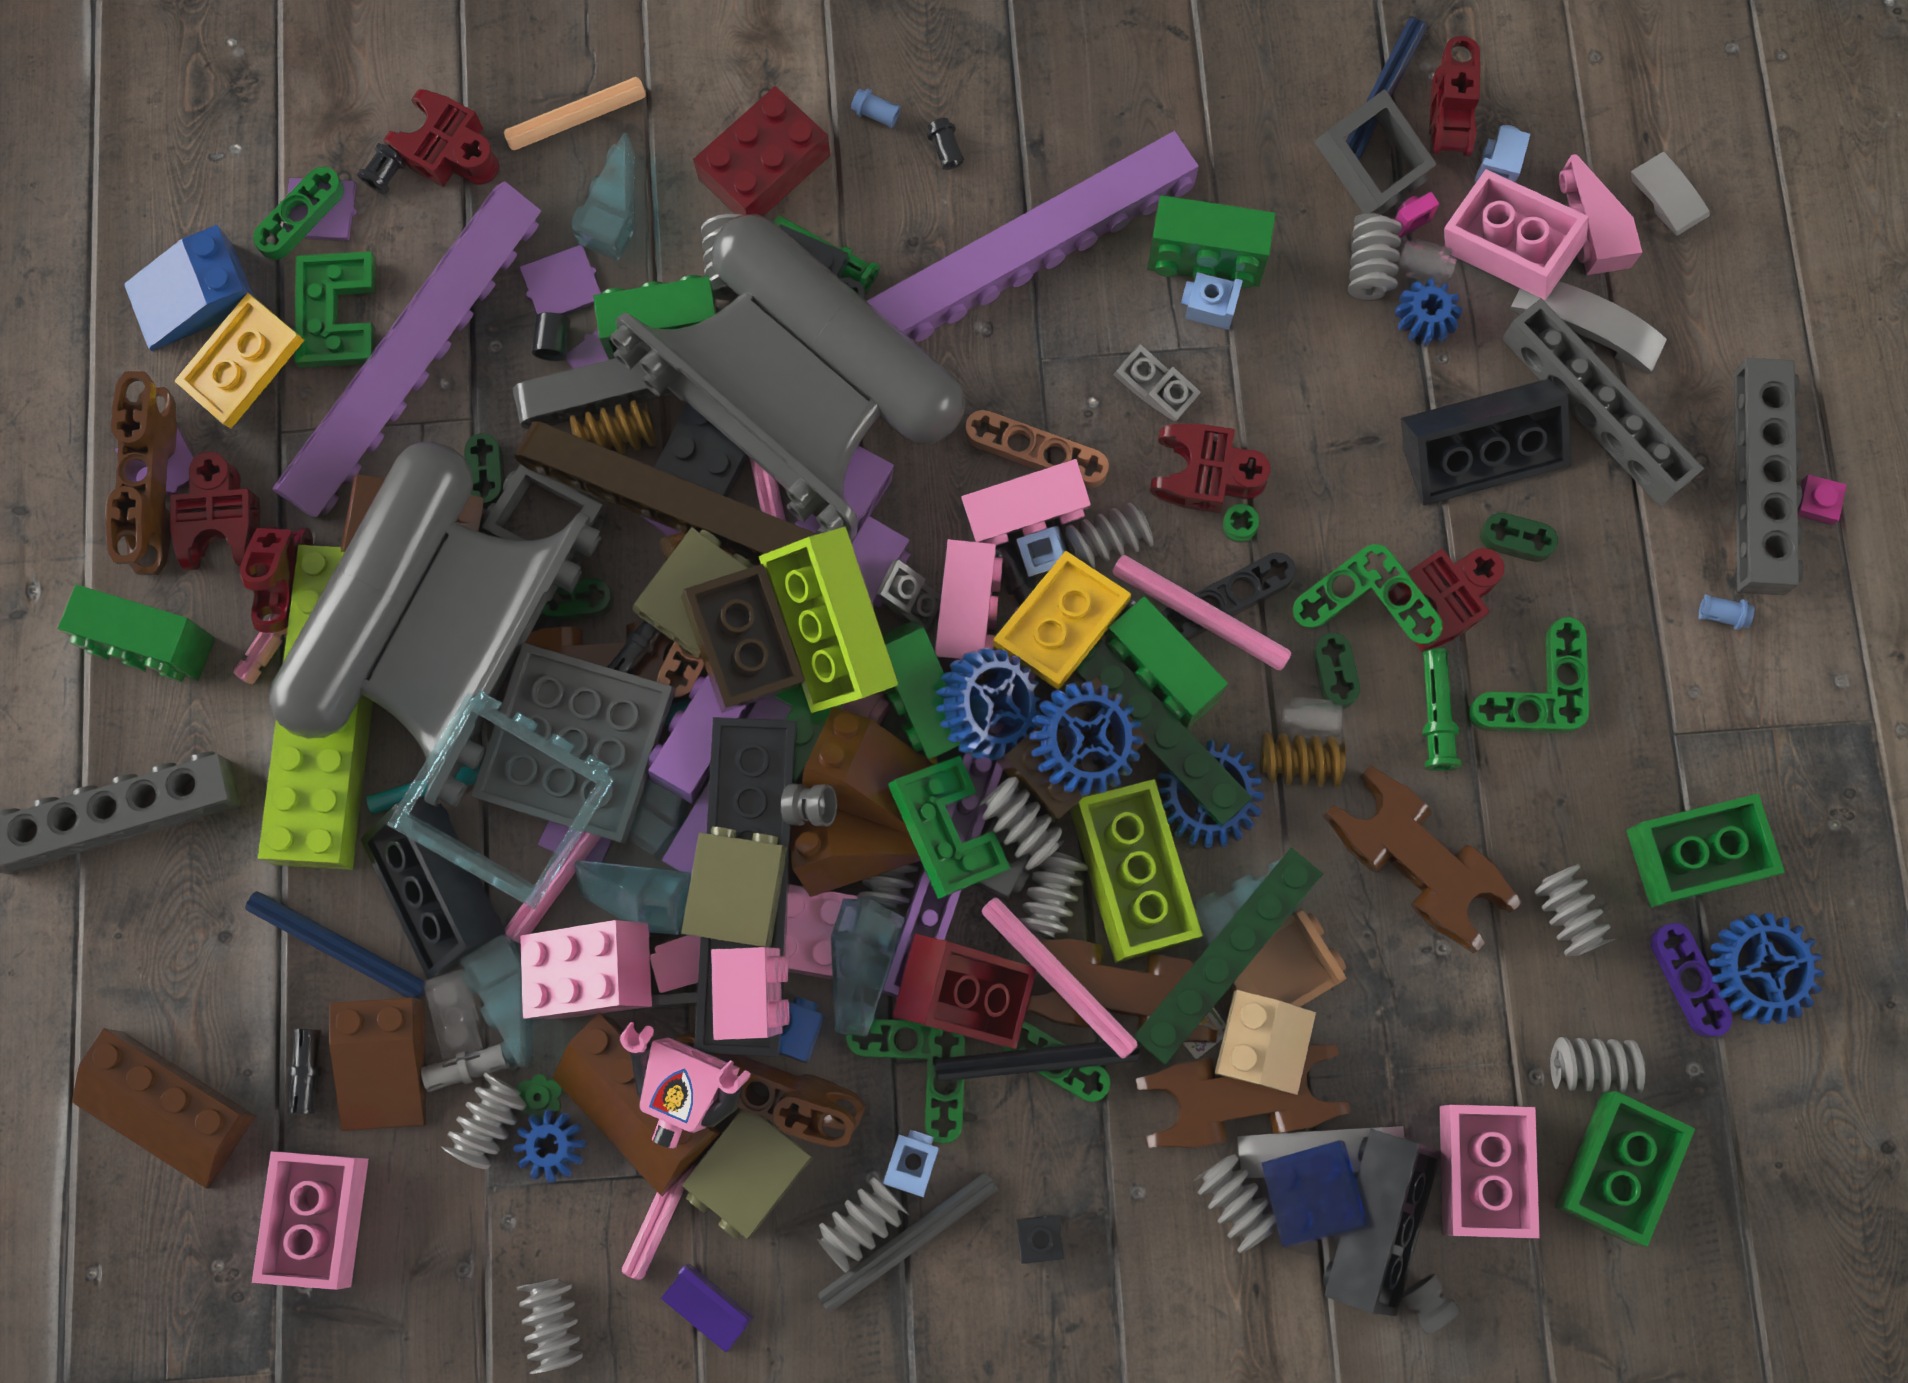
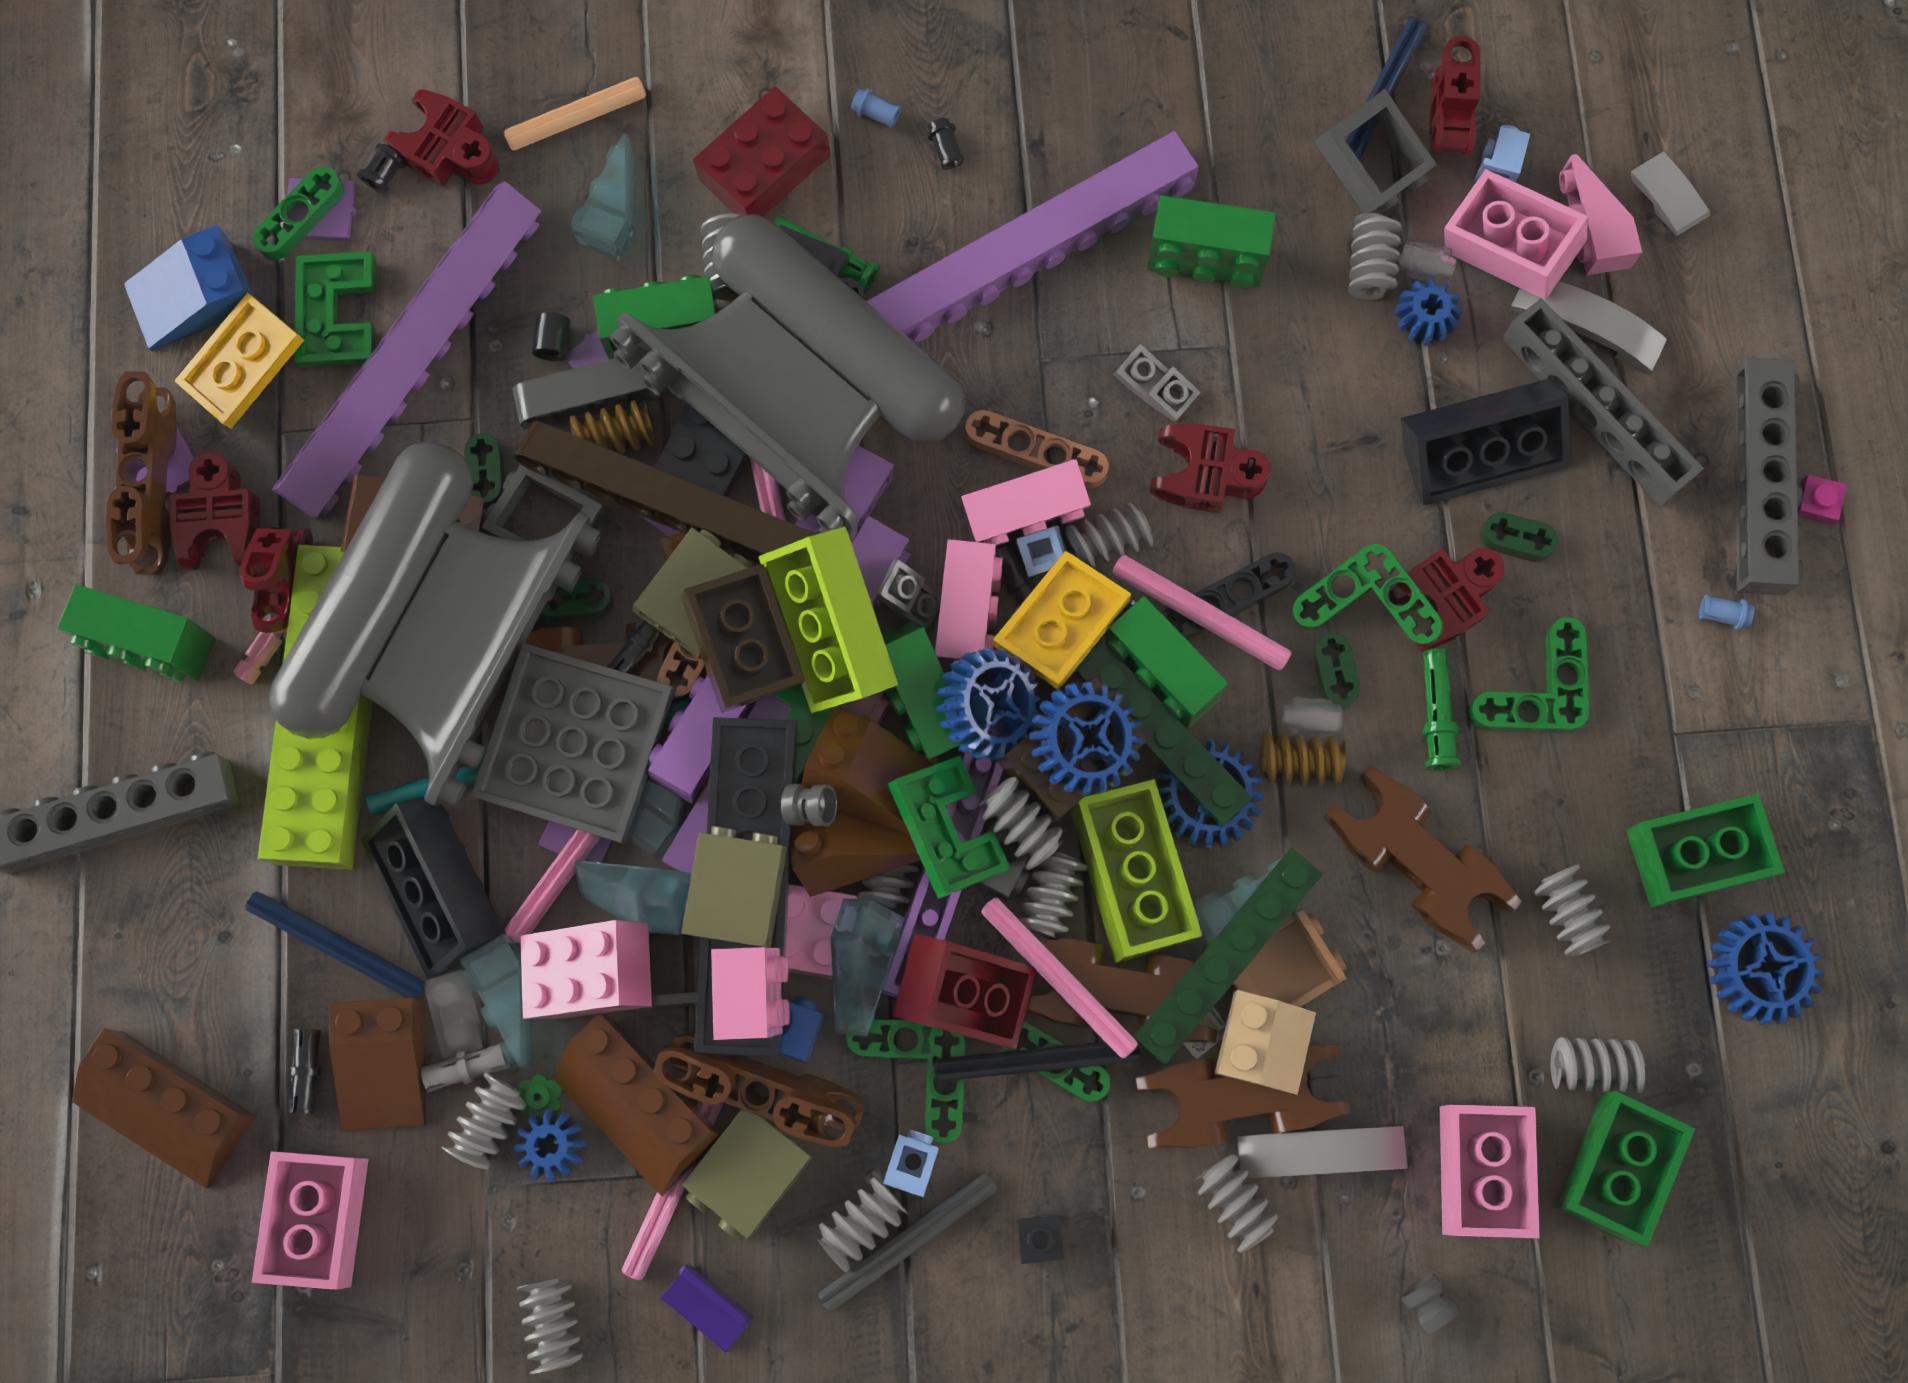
clear light blue window [387,690,614,909] -> none
medium lavender piece [520,244,601,316] -> none
bright pink torso [620,1022,750,1148] -> none
bright pink sticker [650,935,701,993] -> none
light blue brick [1181,272,1243,330] -> none
green bush [1222,504,1259,543] -> none
clear blue plate [1261,1140,1368,1248] -> none
black slope [1323,1129,1441,1316] -> none
dark pink plate [1395,192,1439,238] -> none
dark purple beam [1651,923,1732,1037] -> none

